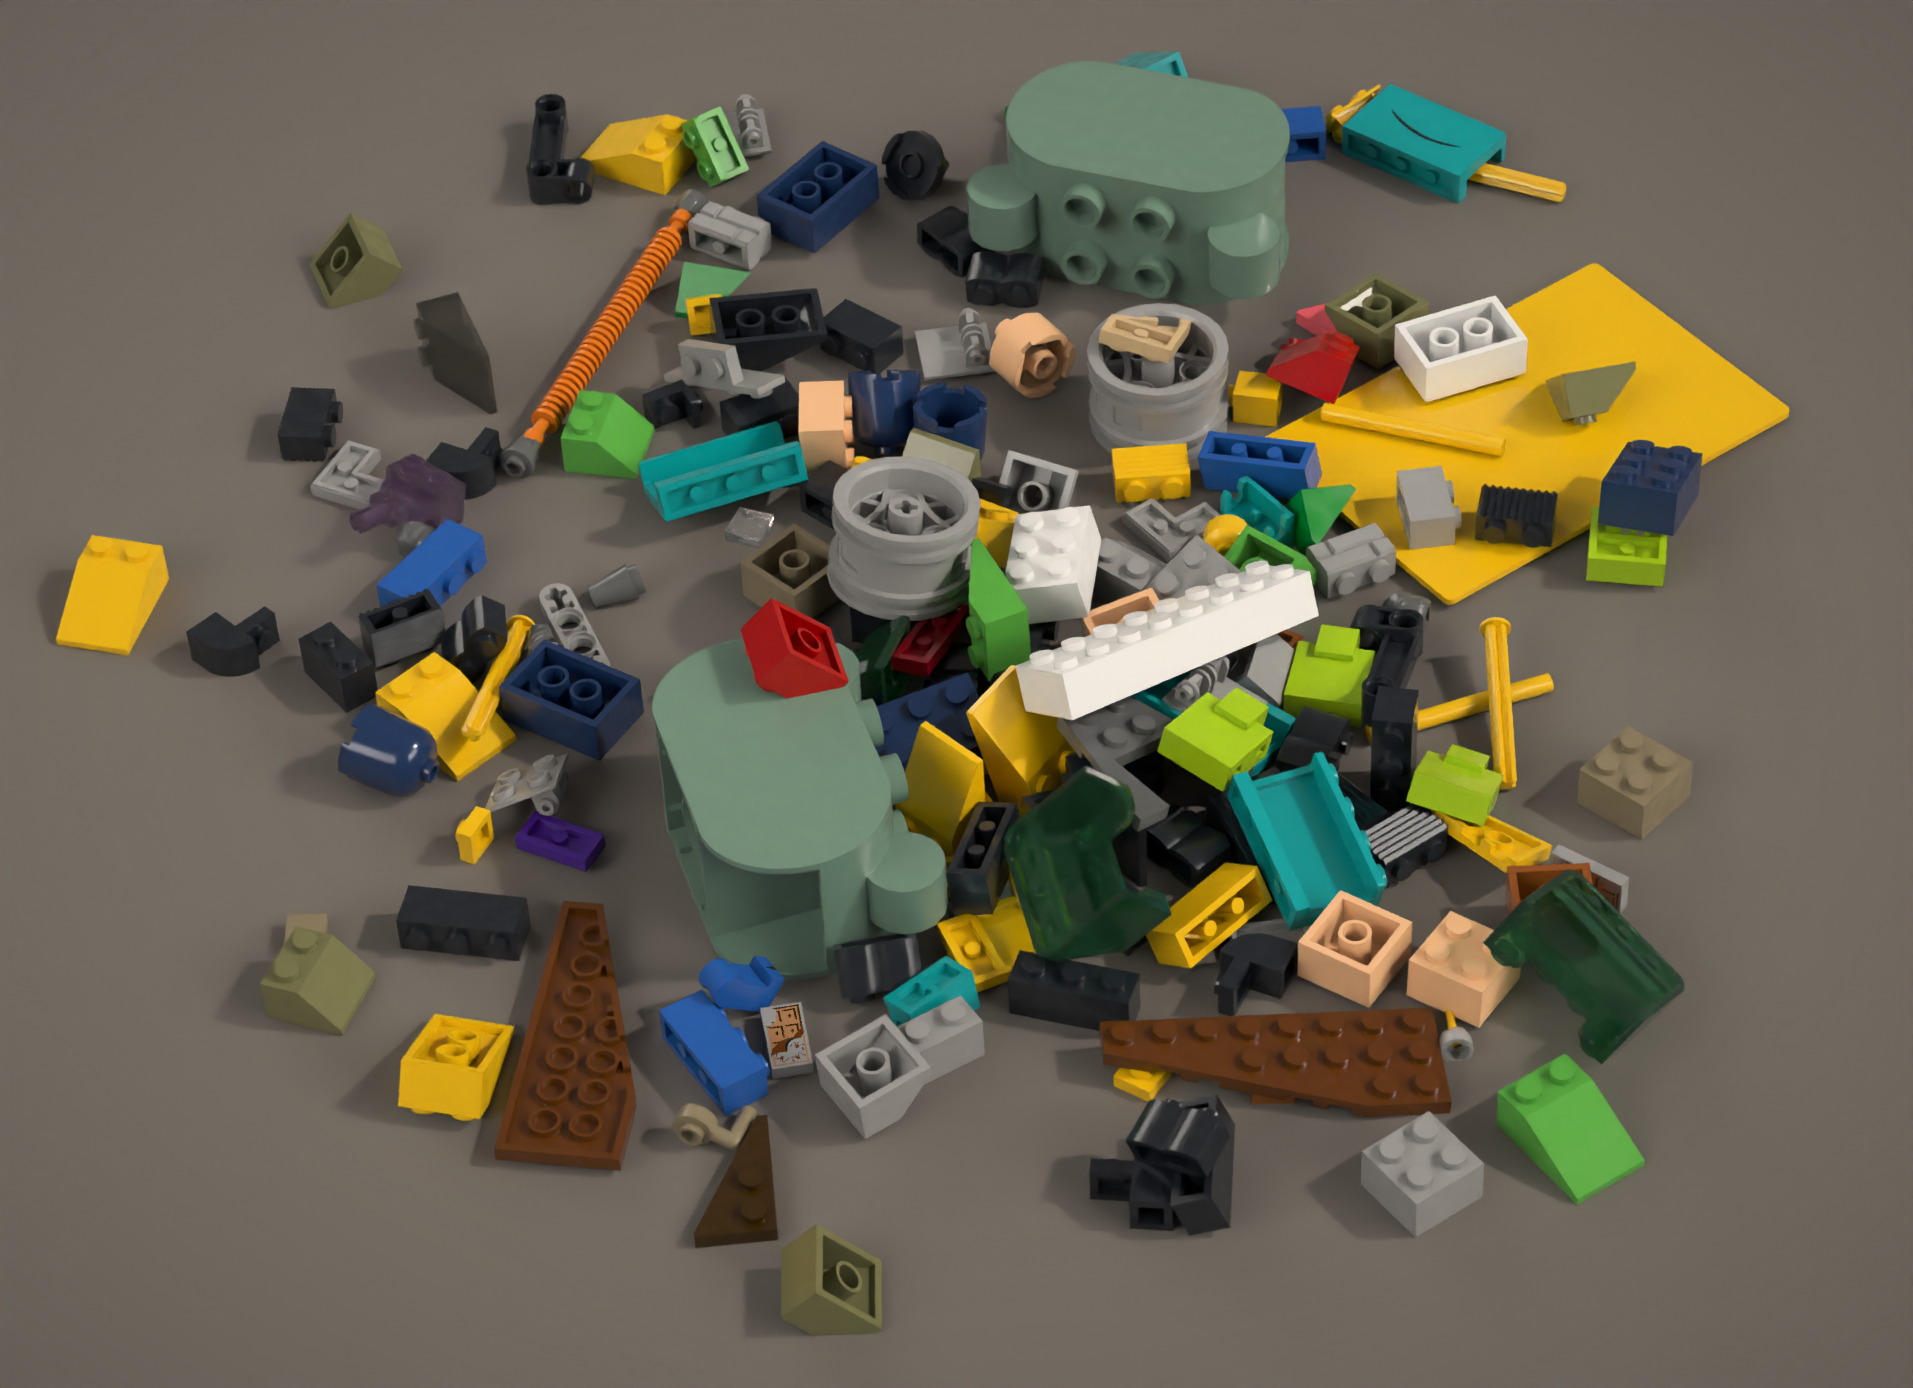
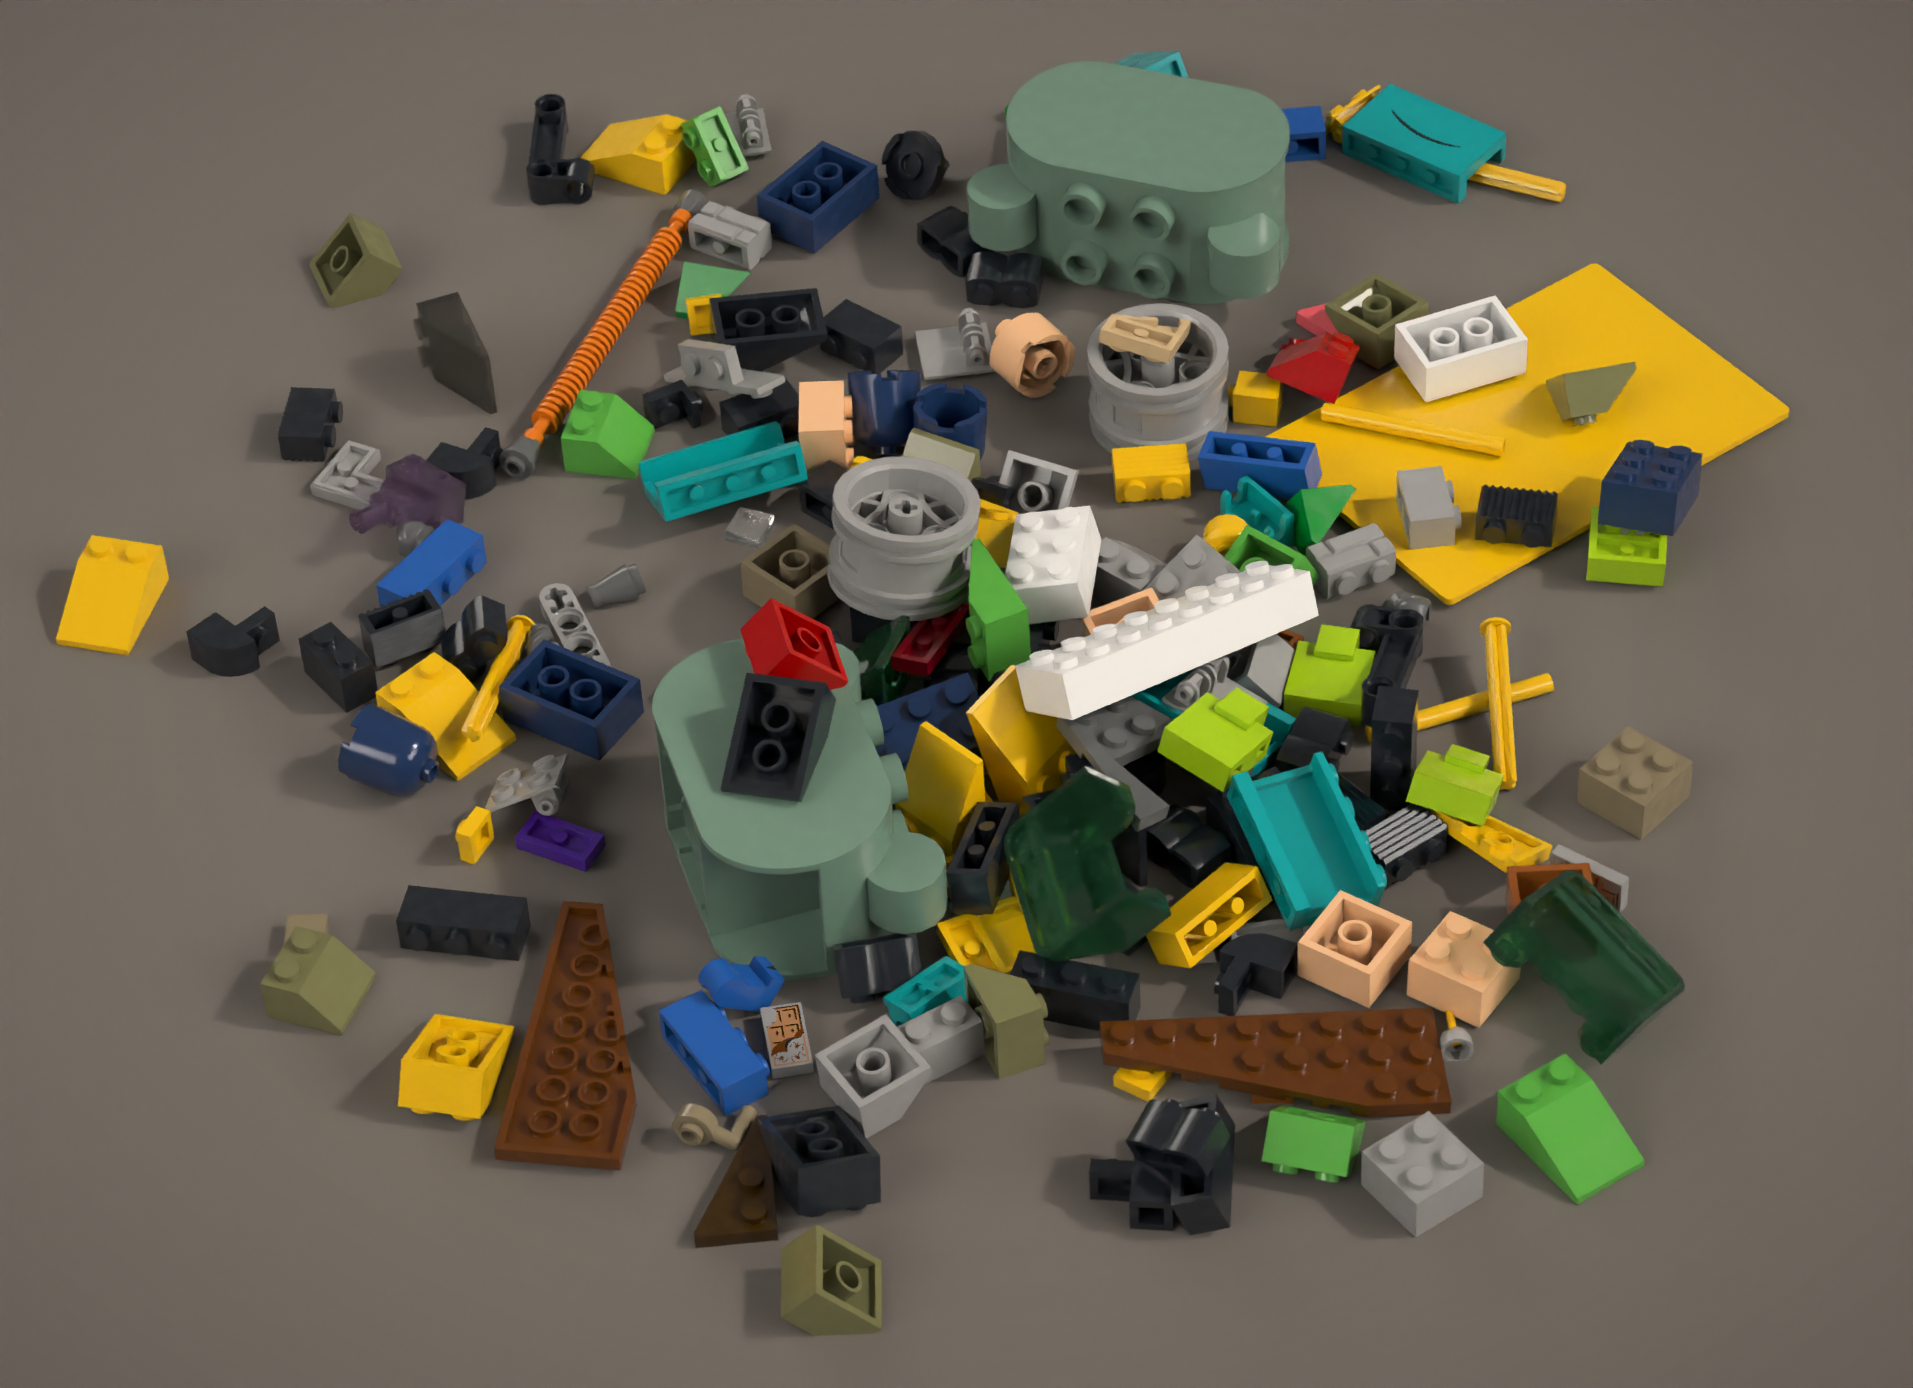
light grey tile [1123,498,1221,563] -> none
none -> black slope [721,673,836,802]
none -> black slope [758,1106,881,1217]
none -> olive slope [964,964,1049,1080]
none -> bright green slope [1262,1105,1367,1183]

